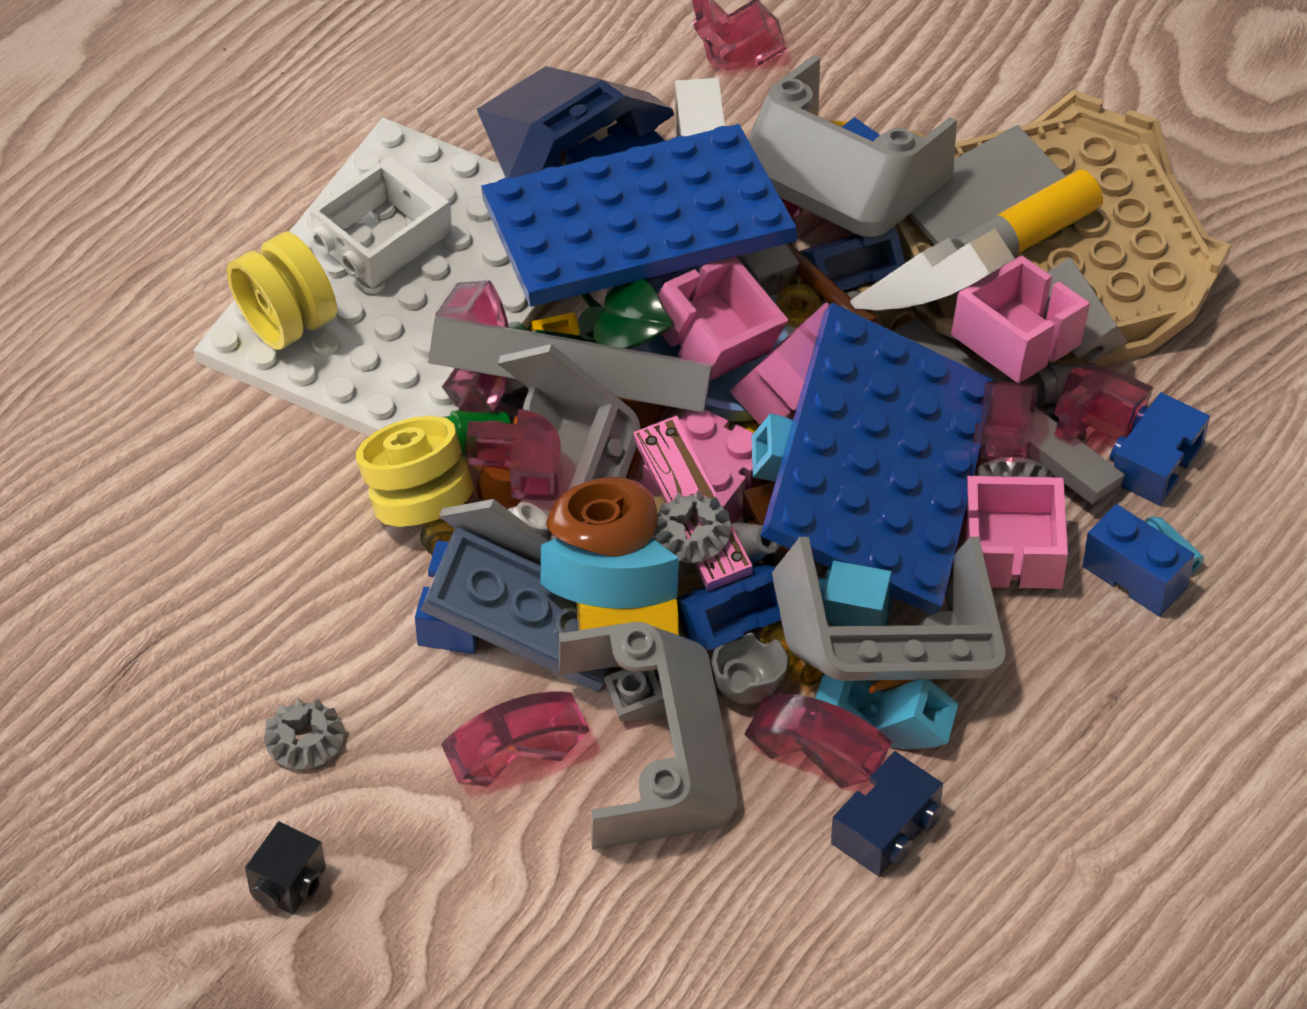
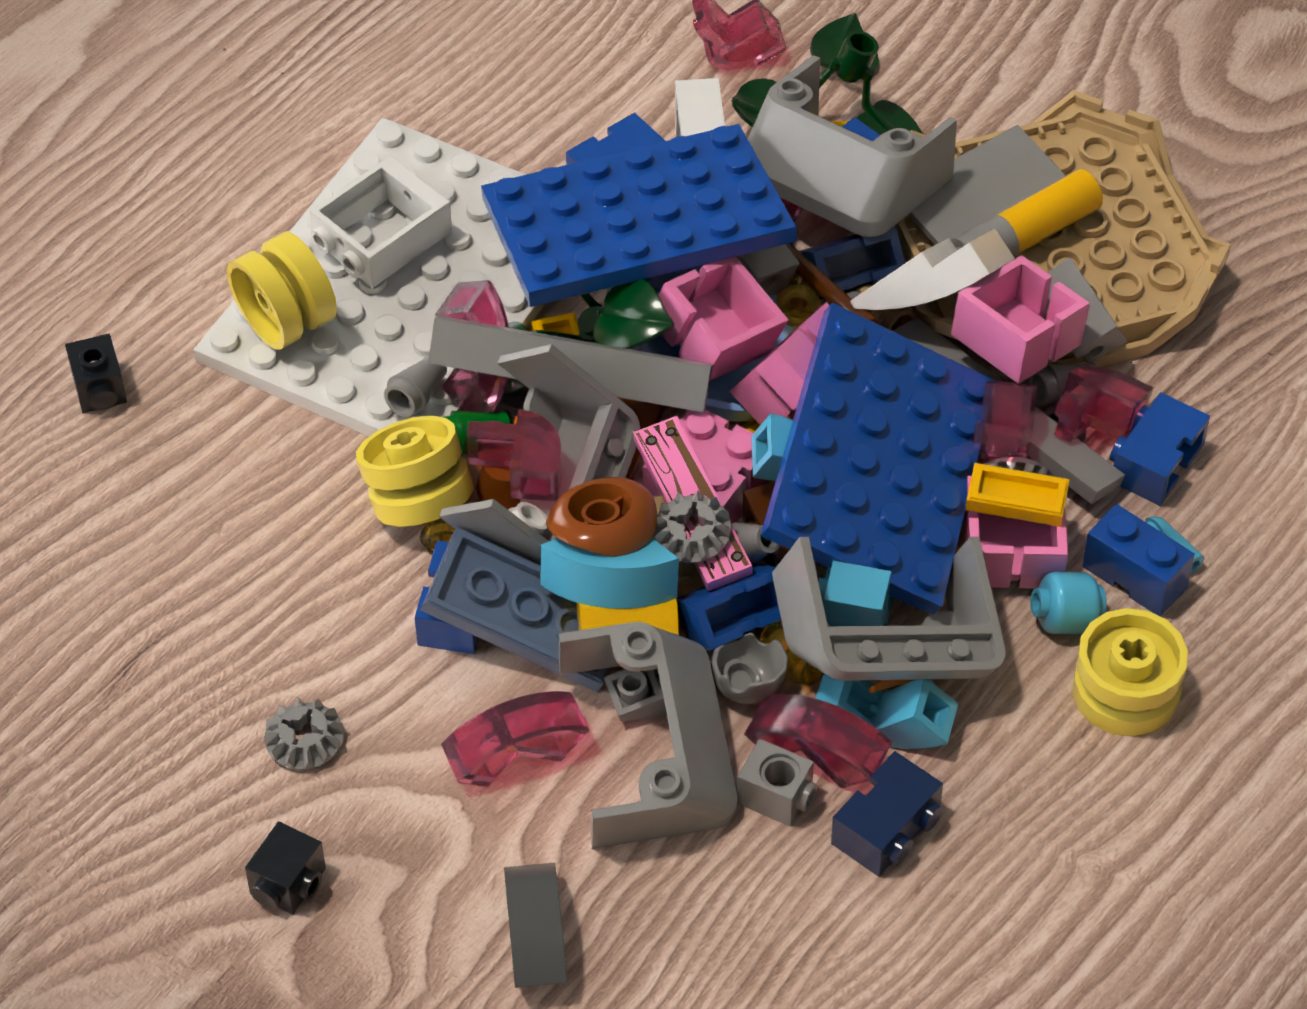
dark blue wedge [477,66,674,178] -> none
none -> black brick [65,333,127,414]
none -> light grey cone [384,354,447,417]
none -> dark grey brick [504,862,567,988]
none -> dark green plant [731,13,923,135]
none -> light grey brick [737,738,818,826]
none -> yellow tile [965,463,1070,527]
none -> medium azure head [1030,571,1106,635]
none -> light yellow wheel [1072,608,1188,737]

